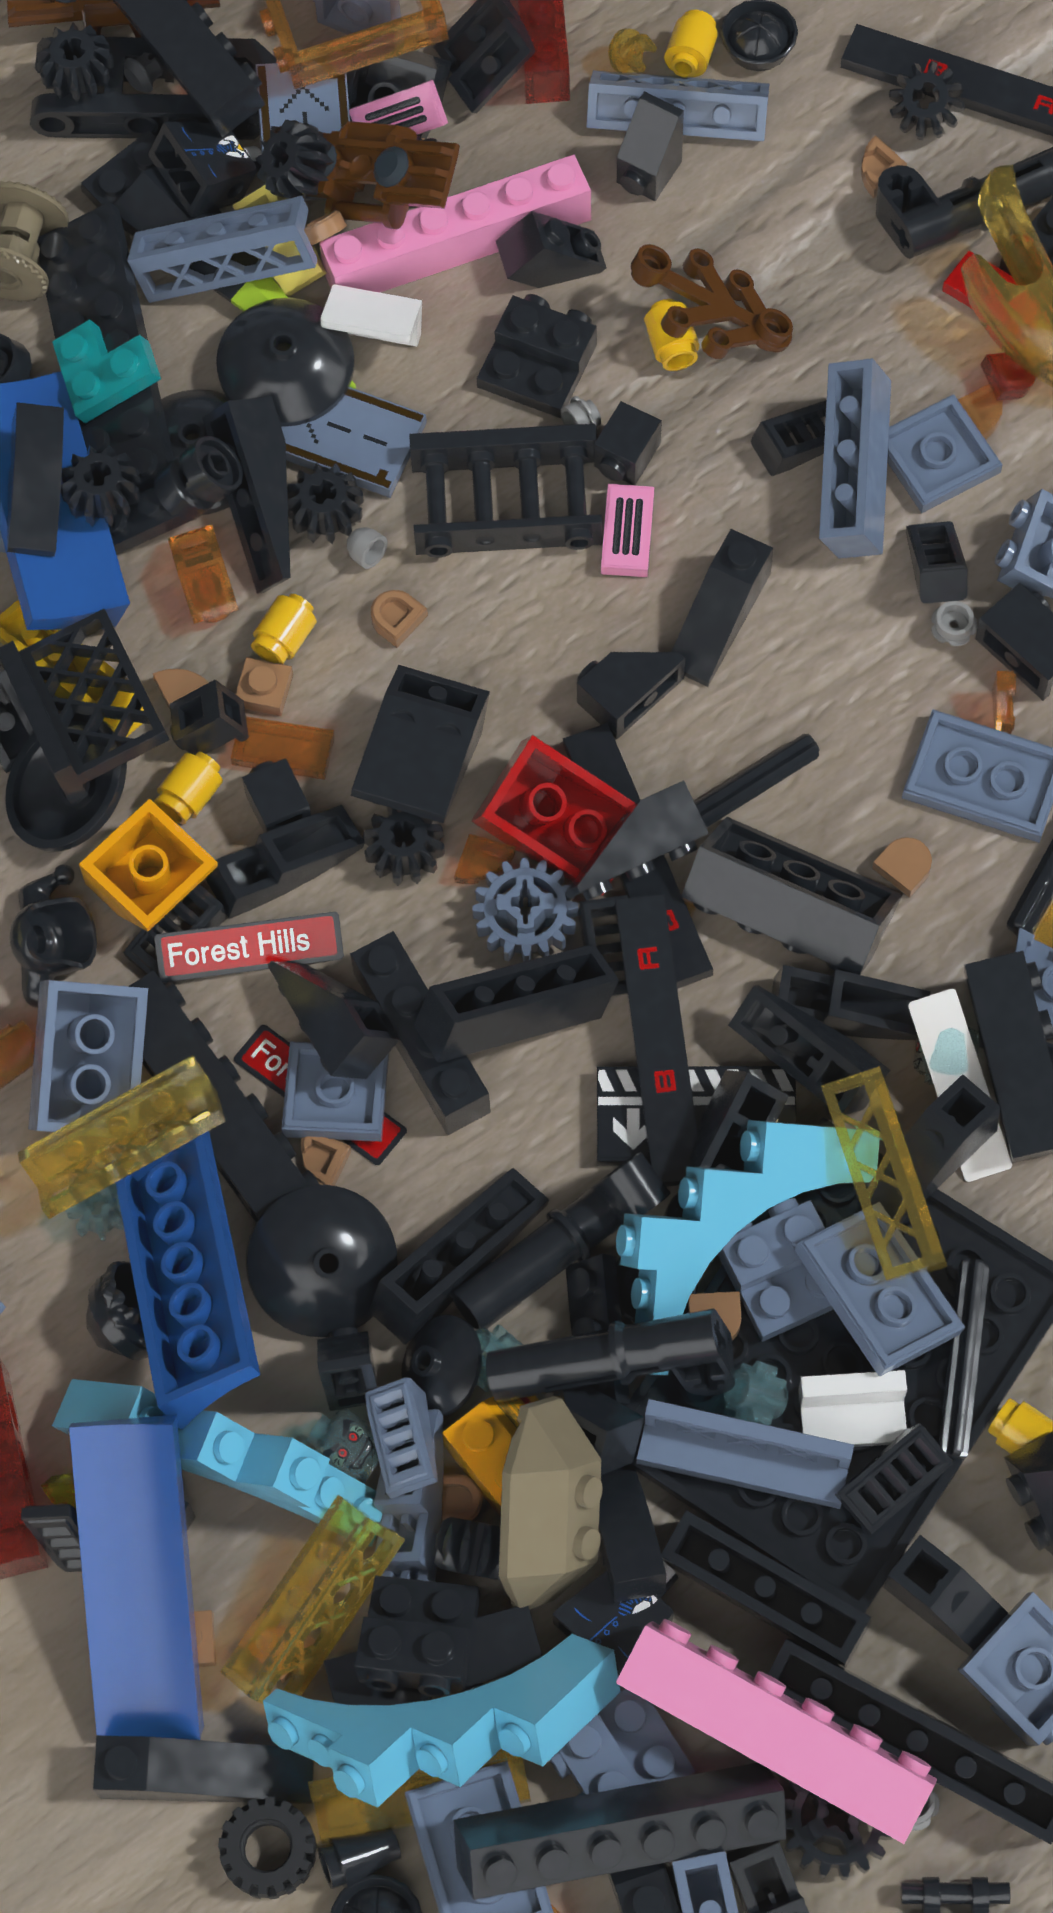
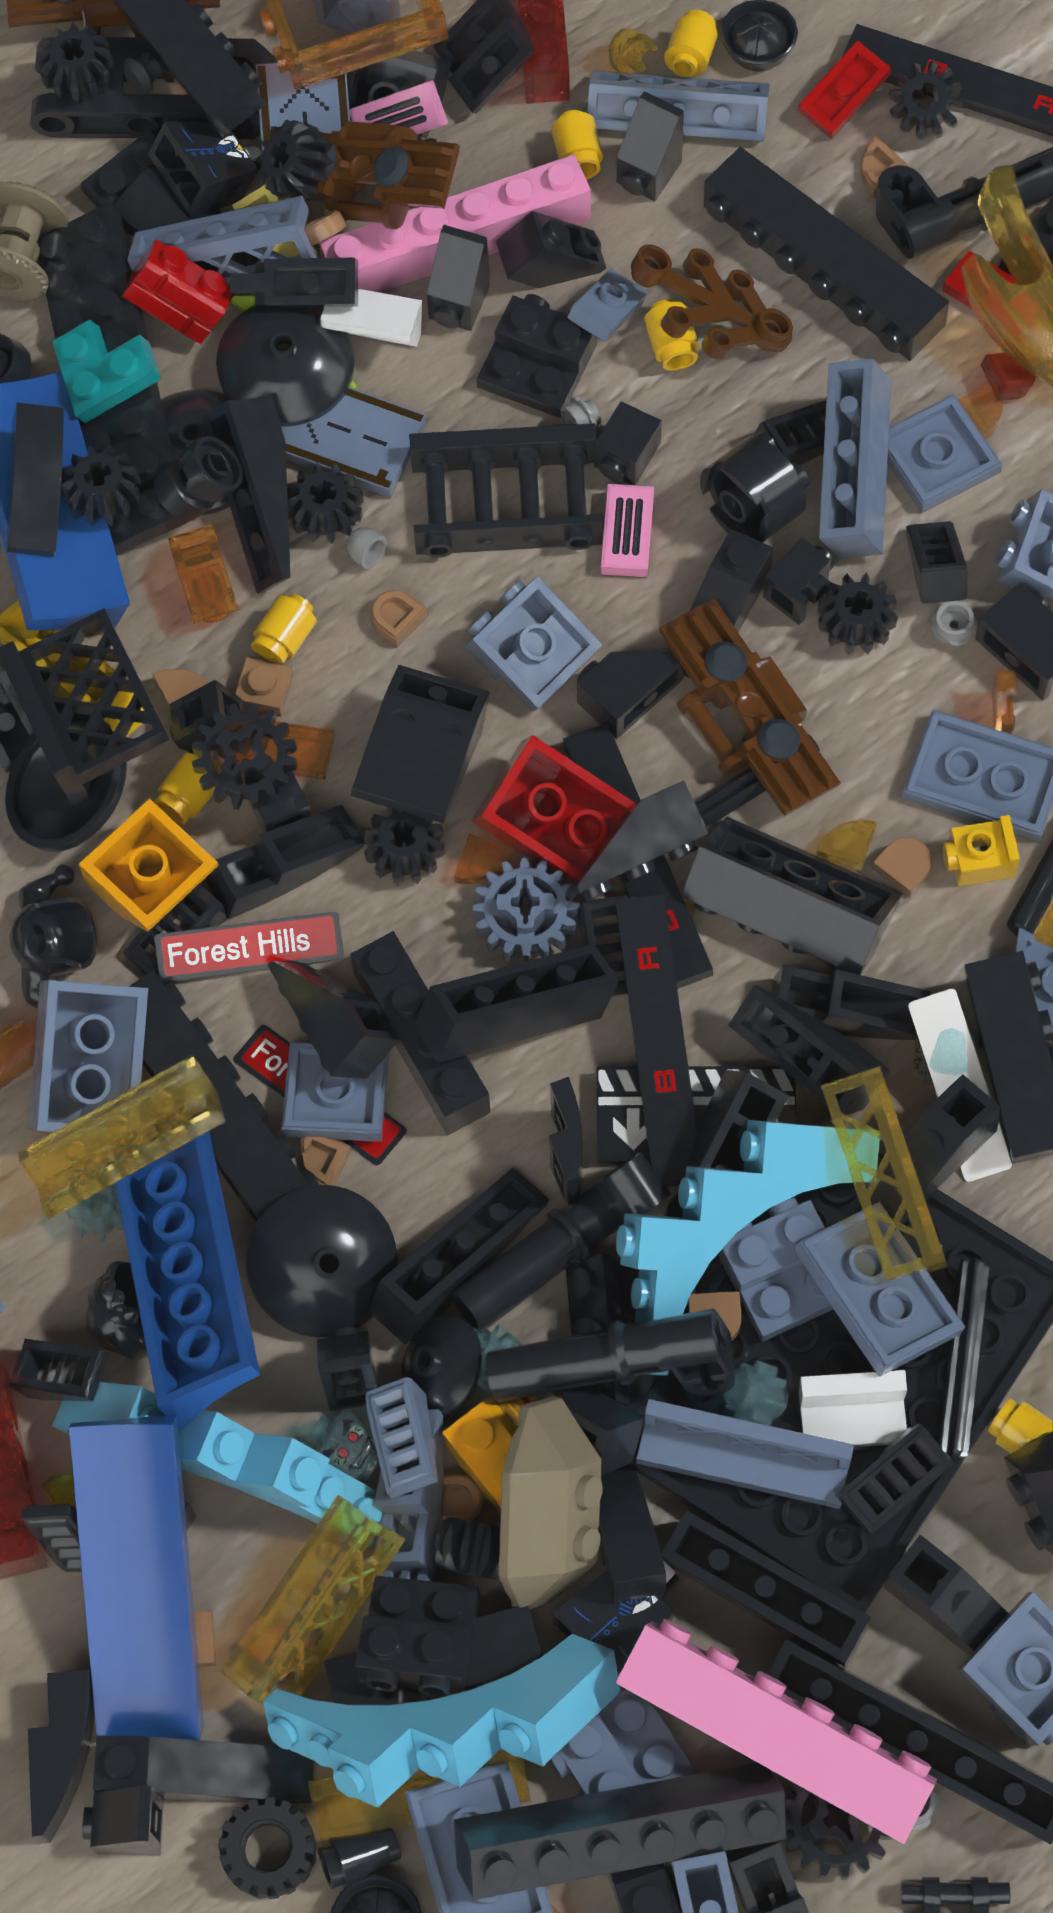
none -> black slope [9,1338,110,1402]
none -> black slope [28,1669,95,1844]
none -> black slope [82,1786,164,1856]
none -> red brick [122,239,233,345]
none -> black gear [192,703,298,810]
none -> black hinge [230,257,358,308]
none -> black slope [427,225,490,331]
none -> sand blue plate [464,576,602,712]
none -> black slope [549,1077,583,1207]
none -> yellow brick [551,110,603,180]
none -> sand blue plate [567,268,648,342]
none -> reddish brown piece [658,598,841,816]
none -> black brick [700,432,810,543]
none -> black brick [703,146,949,361]
none -> black brick [763,538,836,625]
none -> red plate [798,40,891,139]
none -> clear yellow tile [816,820,877,871]
none -> black gear [817,572,898,655]
none -> yellow brick [942,815,1020,887]

